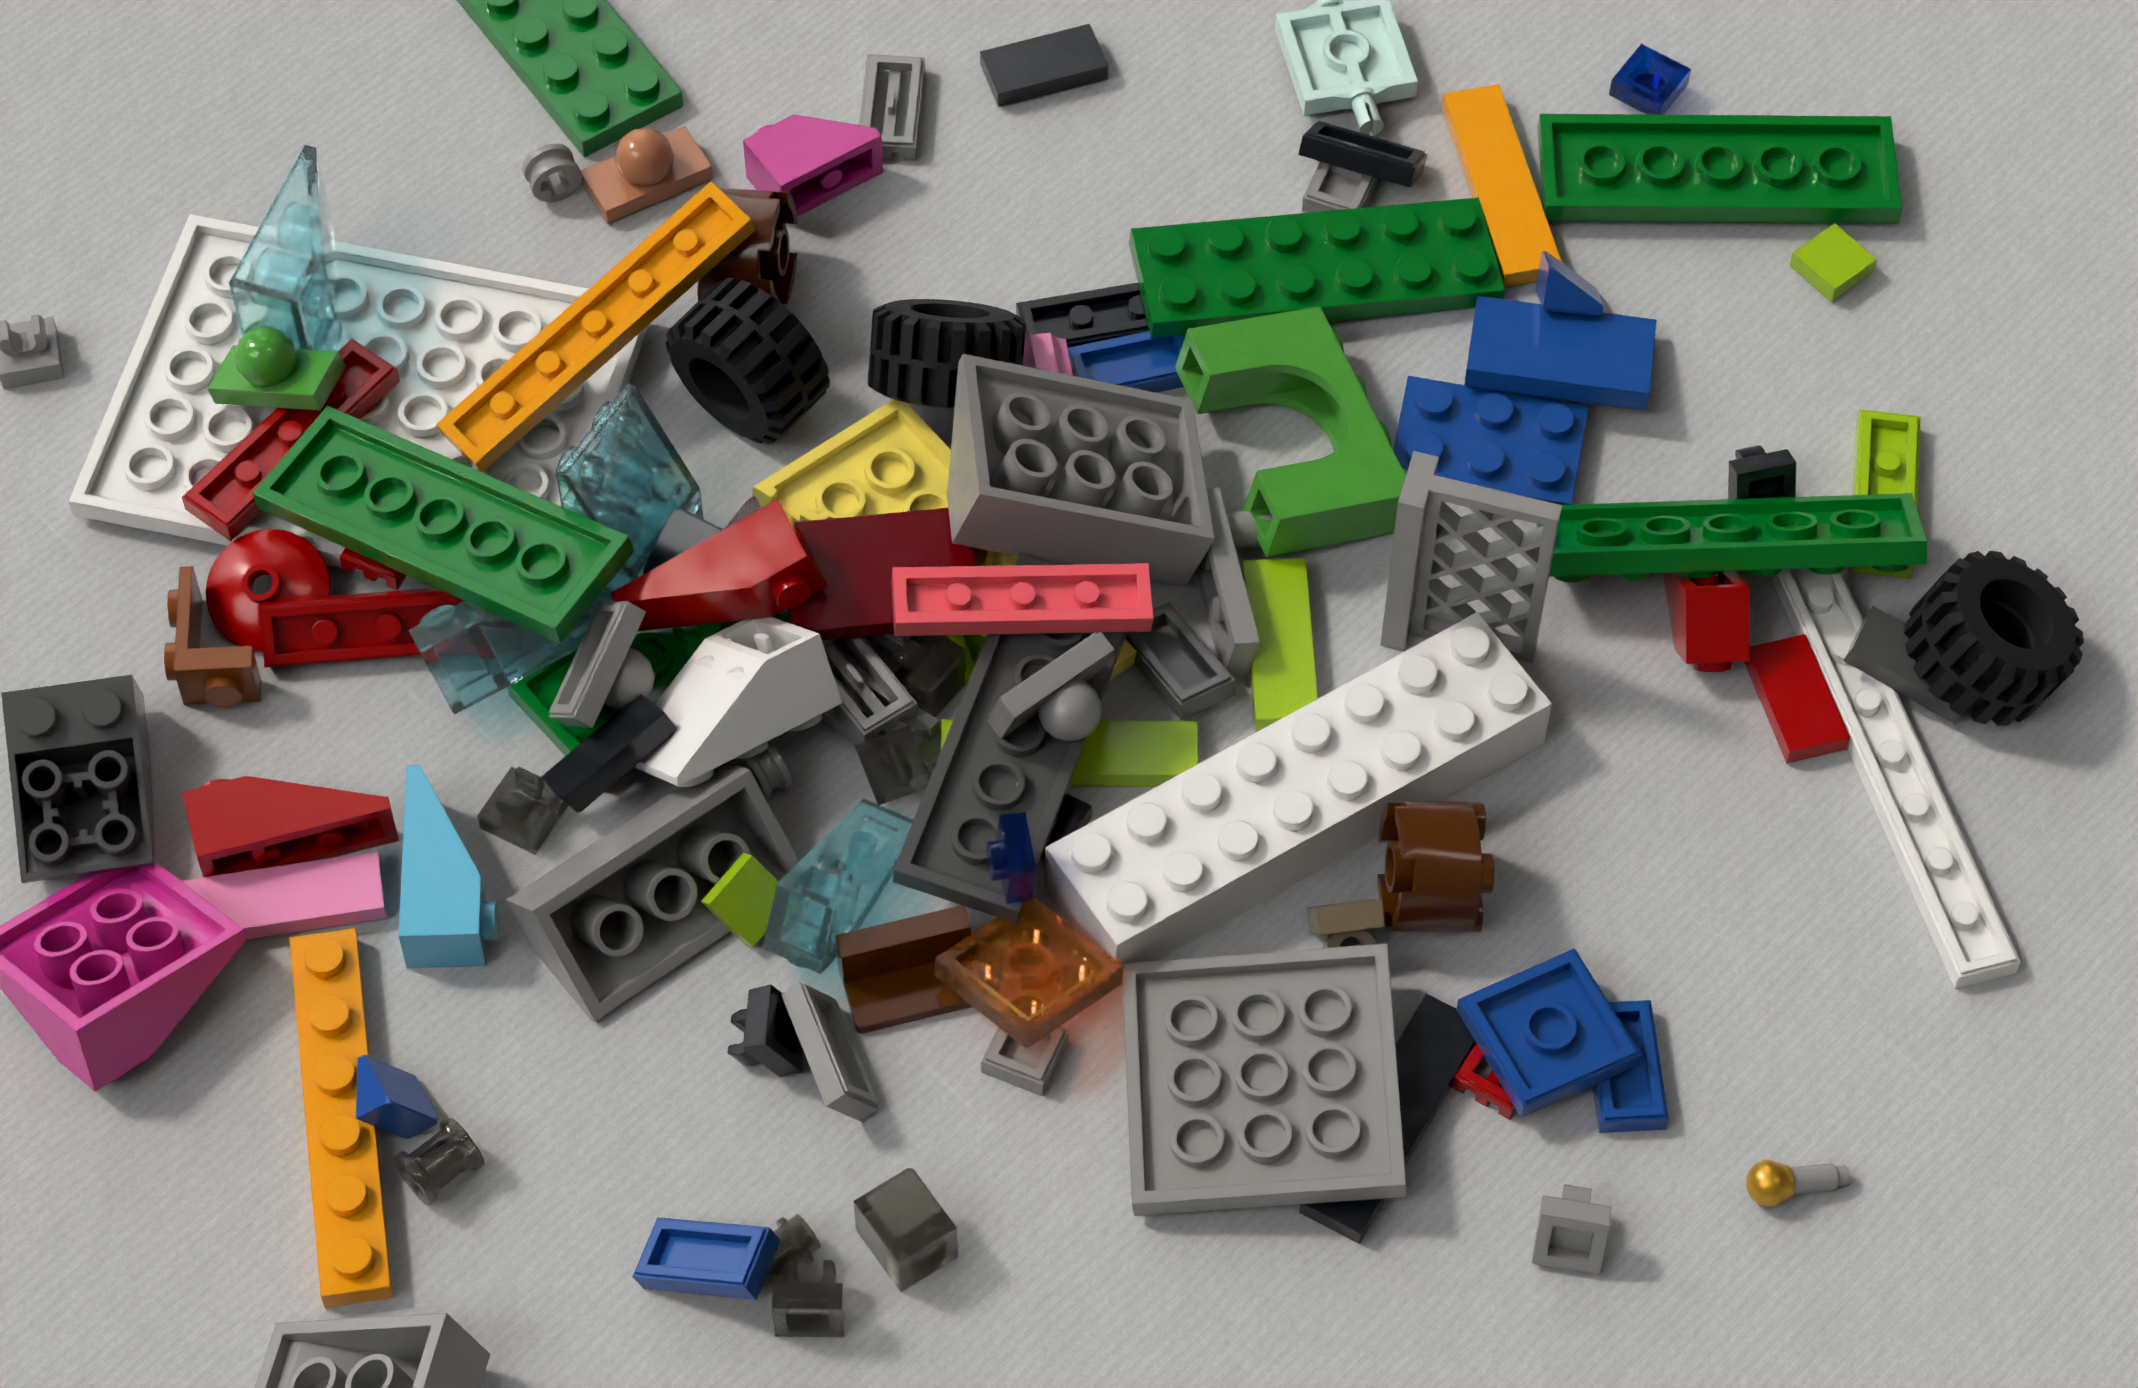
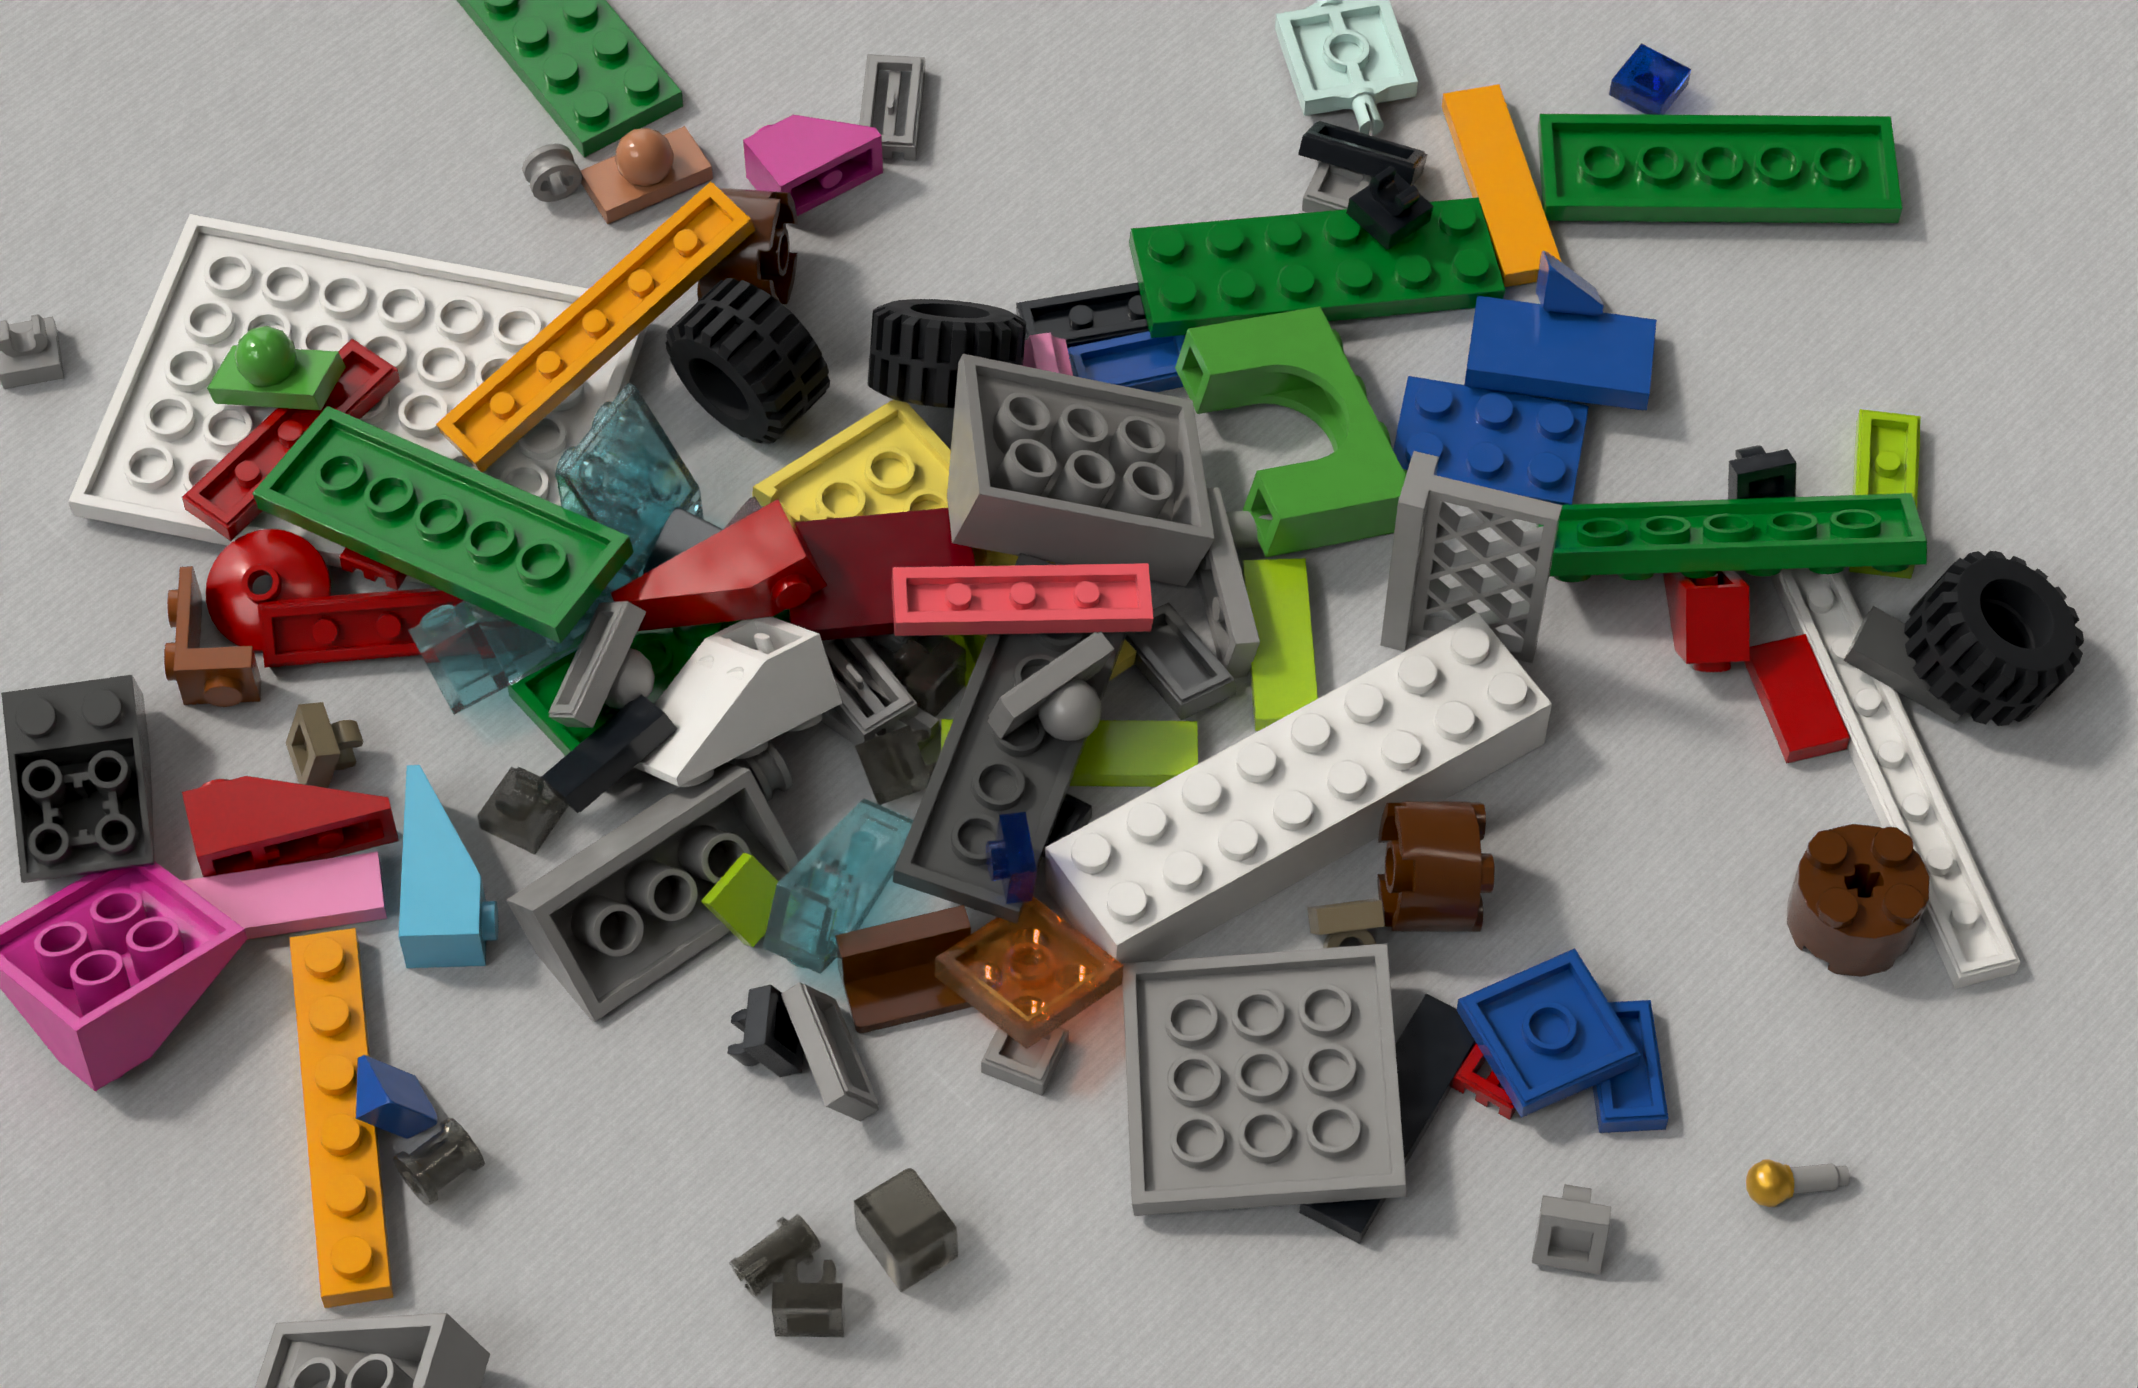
clear light blue slope [229,145,342,351] -> none
blue tile [632,1217,781,1300] -> none
black tile [980,24,1108,107] -> none
lime tile [1789,223,1877,302] -> none
none -> dark tan tile [286,702,364,788]
none -> black tile [1346,165,1434,250]
none -> reddish brown brick [1787,824,1930,977]

